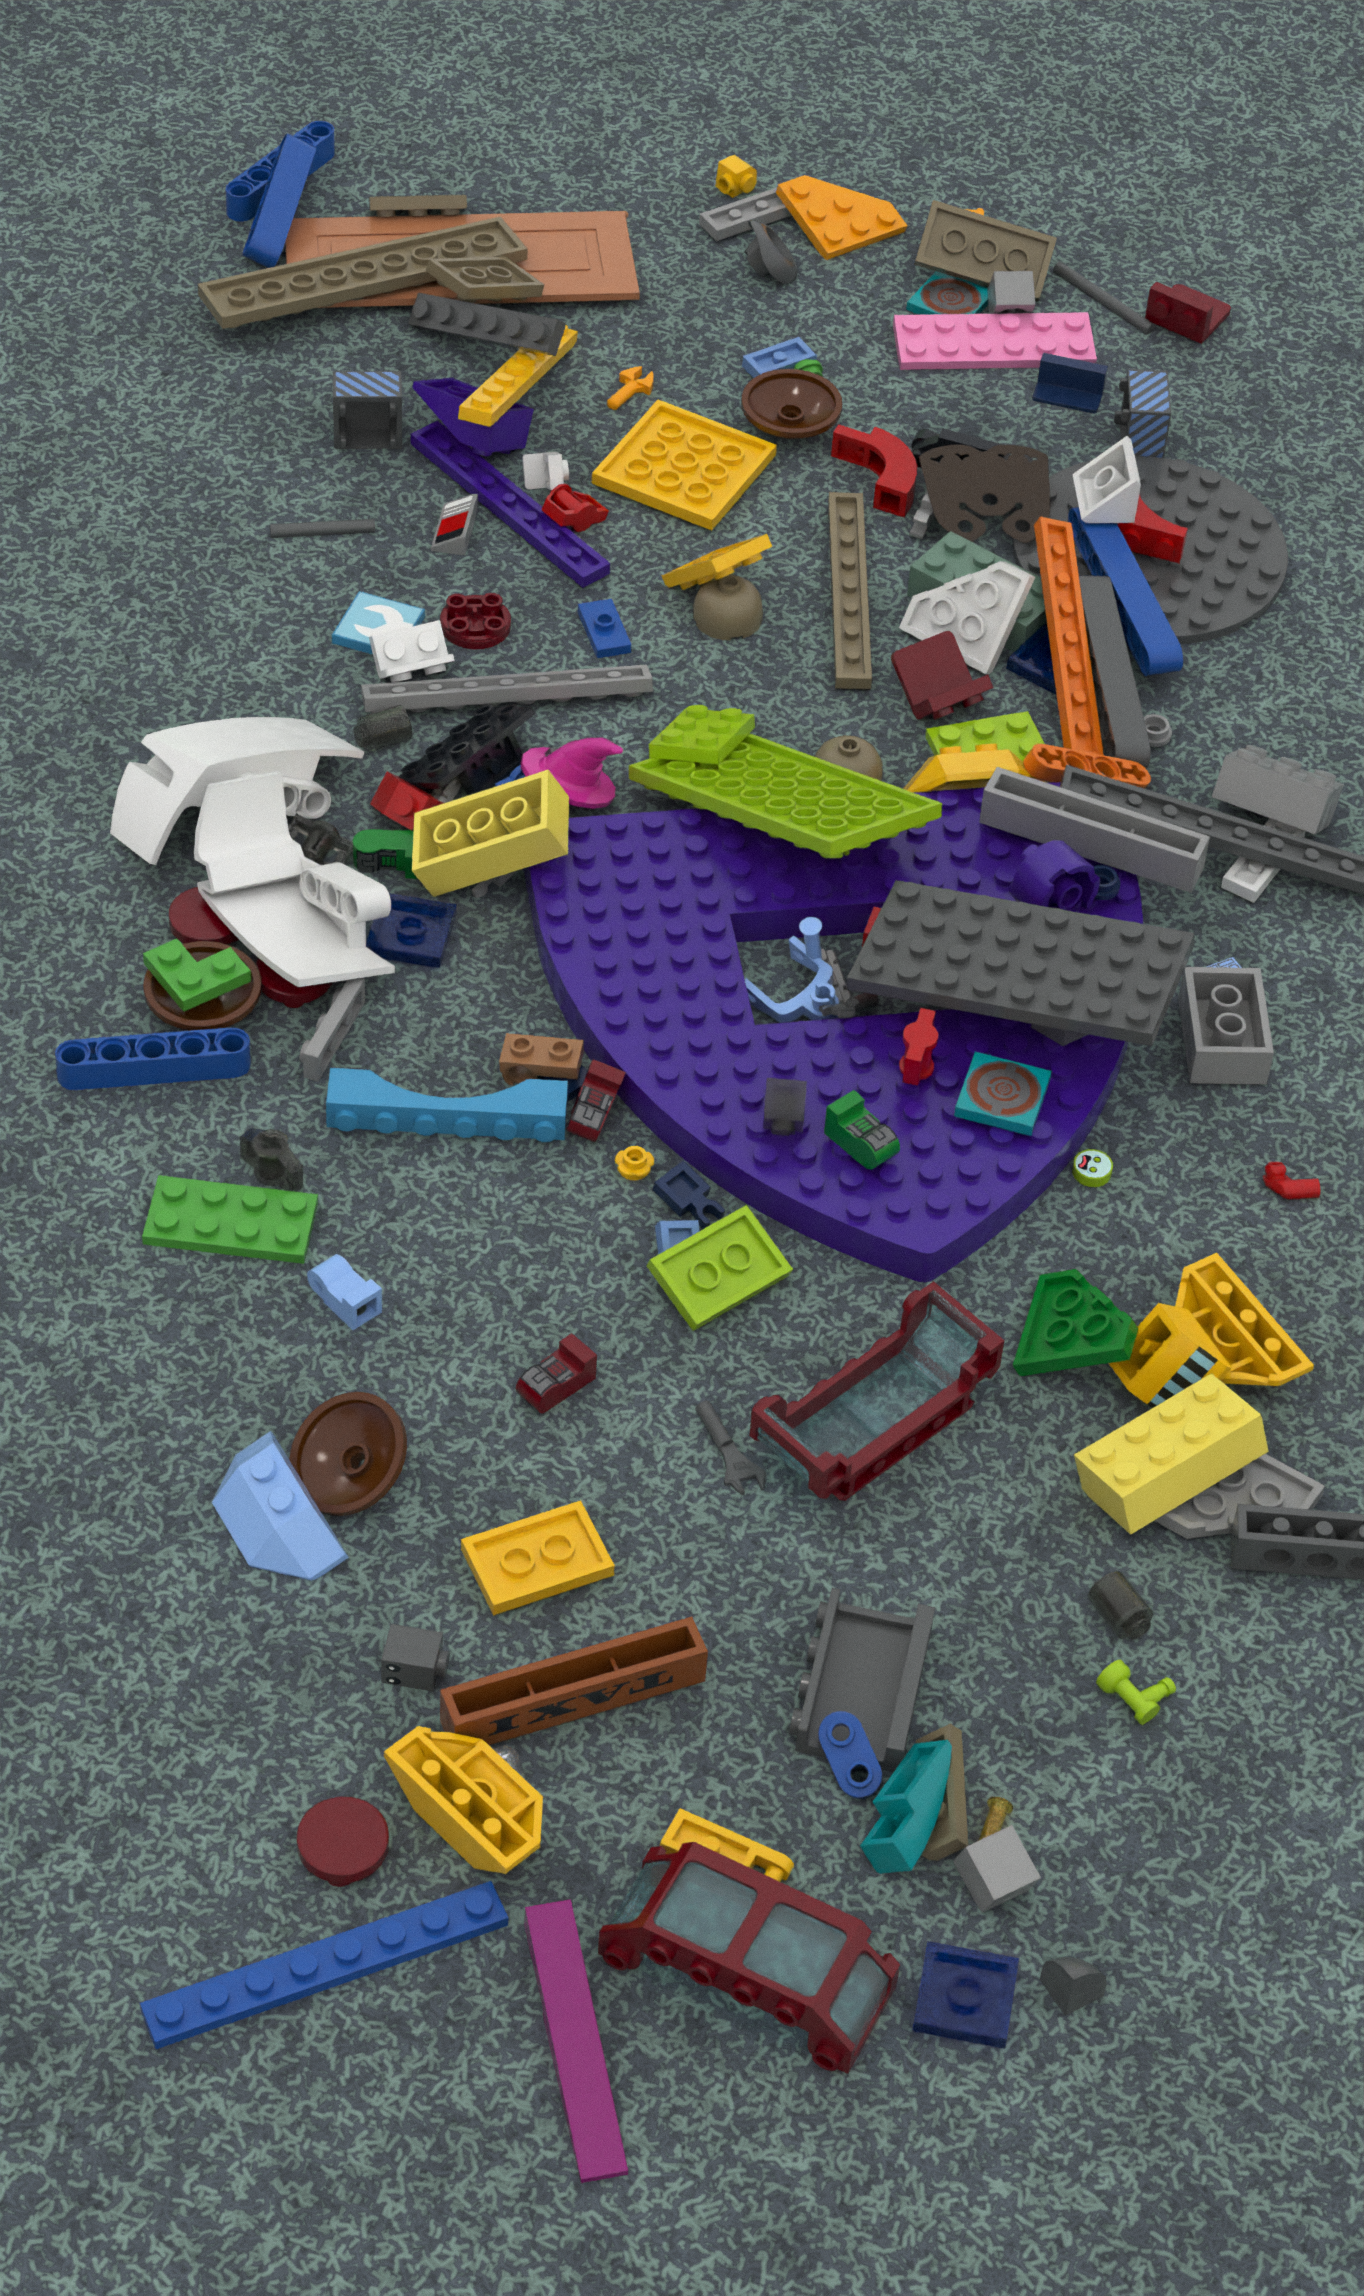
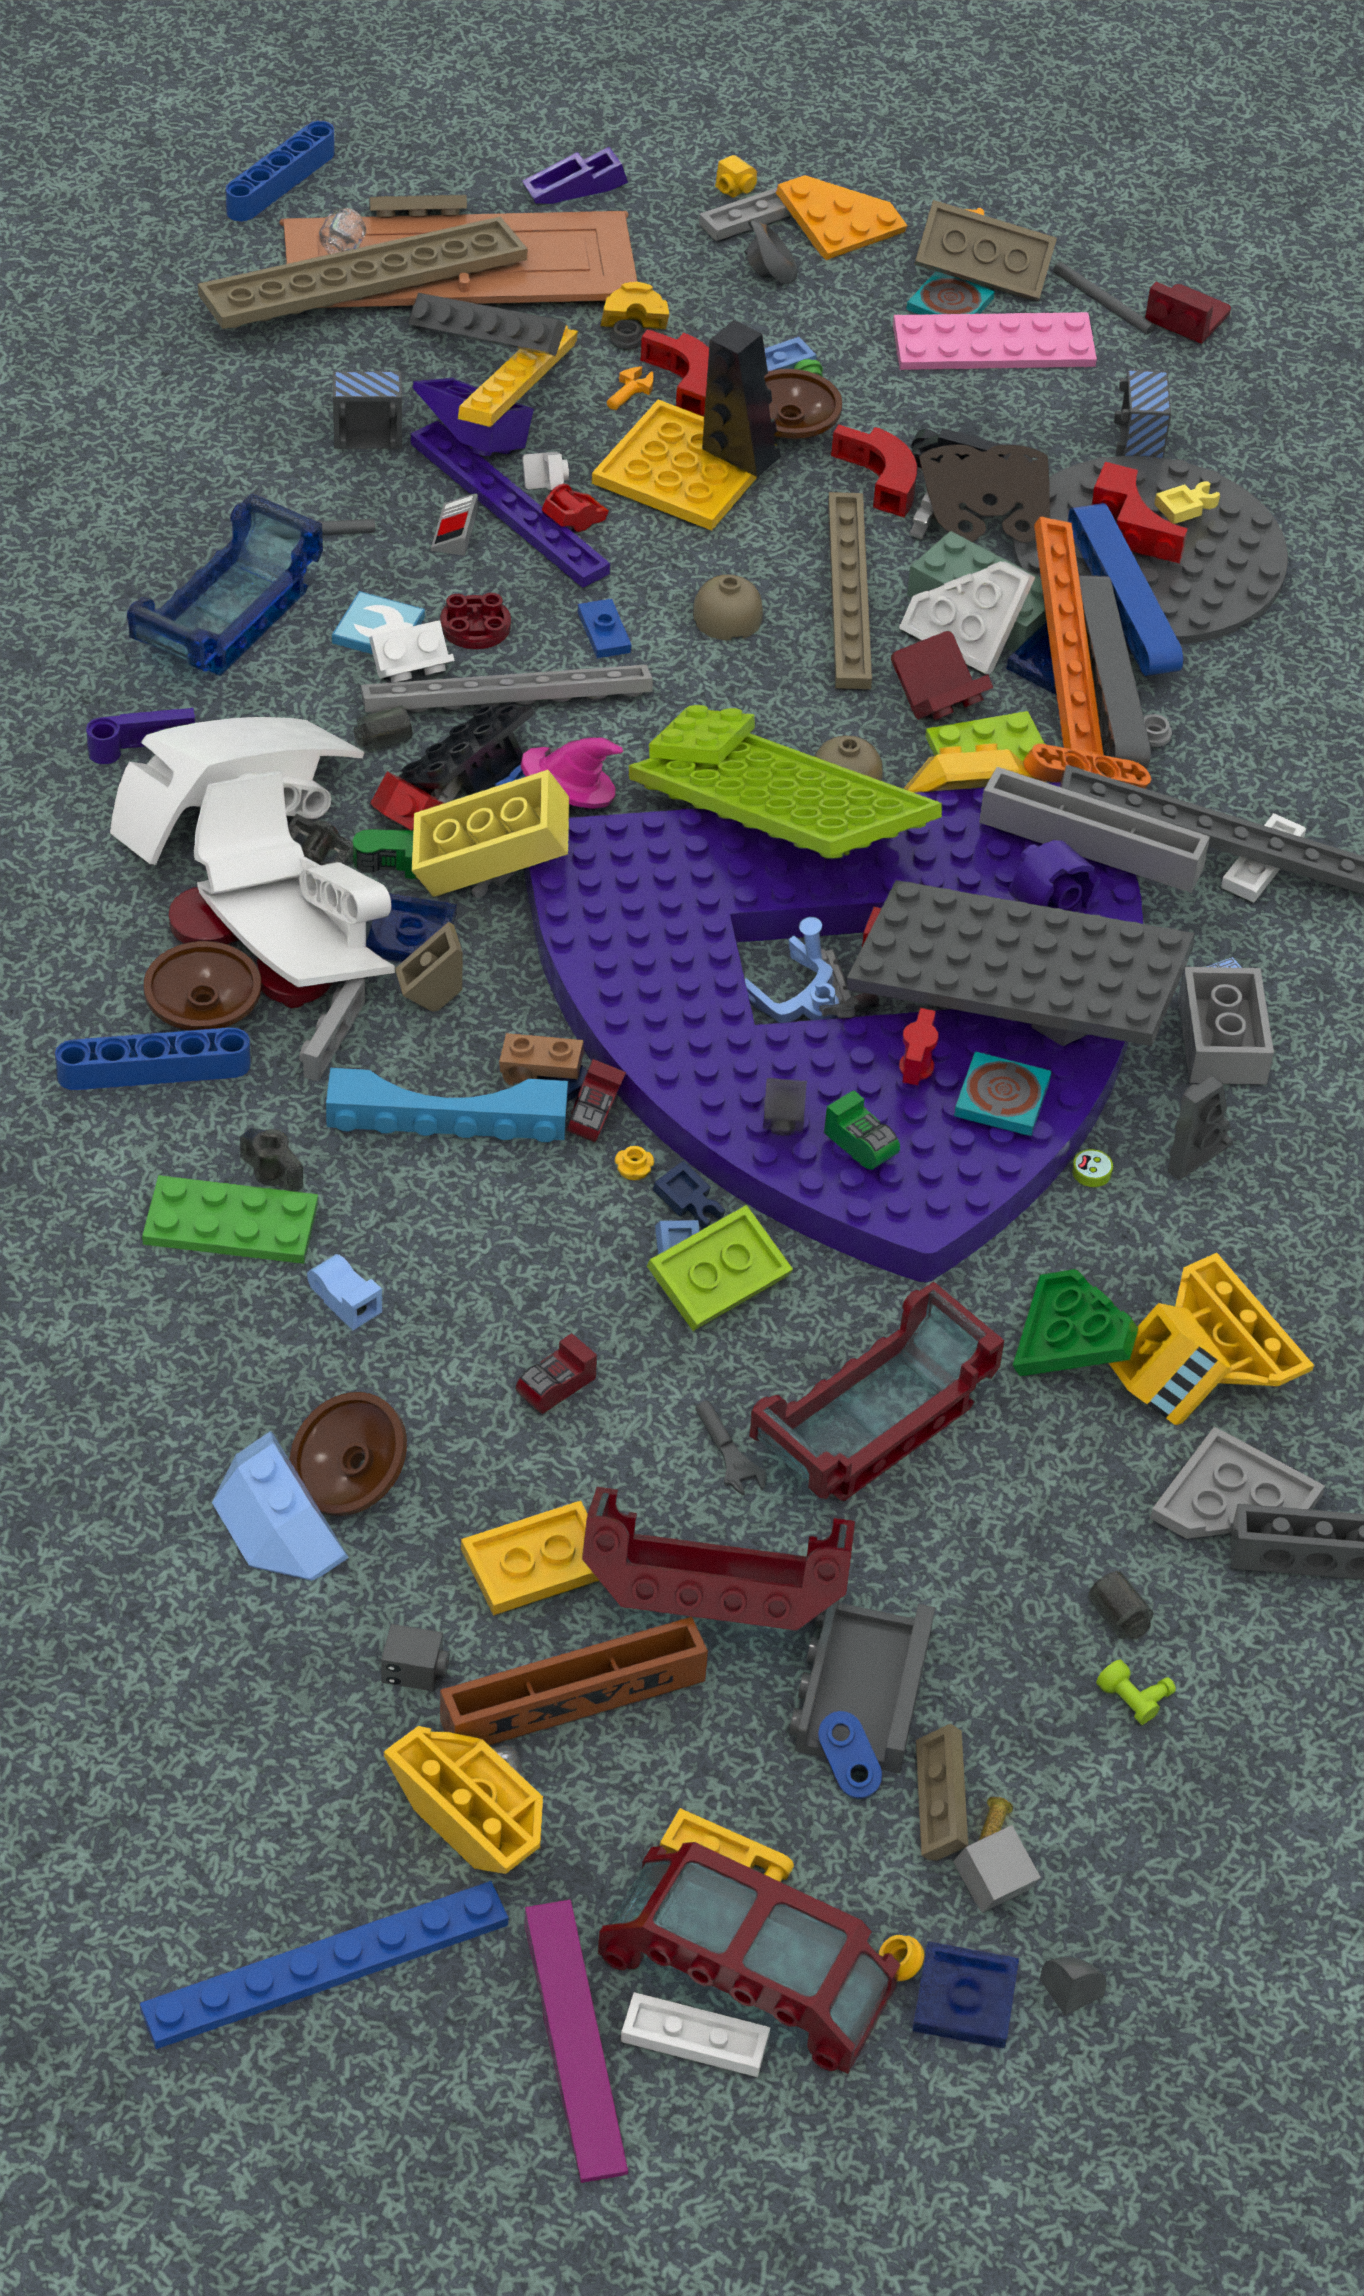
bright green plate [143,938,251,1012] -> none
blue beam [242,133,316,268] -> none
dark red tile [297,1796,389,1887] -> none
dark tan plate [426,256,544,303] -> none
yellow plate [661,534,773,590] -> none
teal slope [860,1740,952,1874] -> none
light grey piece [987,271,1035,314] -> none
dark blue panel [1032,353,1108,413] -> none
white slope [1072,436,1141,523] -> none
light yellow brick [1074,1373,1269,1535] -> none
dark blue plate [1094,865,1120,900] -> none
light grey brick [1212,745,1344,834] -> none
red arm [1262,1162,1321,1200] -> none
none -> dark purple plate [86,708,195,764]
none -> windscreen [127,493,323,676]
none -> clear head [319,208,366,254]
none -> dark tan slope [395,922,463,1012]
none -> dark purple slope [522,147,628,204]
none -> dark red windscreen [582,1487,855,1631]
none -> yellow cylinder [600,282,669,329]
none -> dark grey plate [610,320,643,349]
none -> white plate [621,1992,770,2077]
none -> red arch [640,329,709,417]
none -> black wedge [702,320,781,477]
none -> yellow plate [879,1935,924,1981]
none -> light yellow plate [1154,481,1220,524]
none -> dark grey wing [1168,1076,1233,1180]

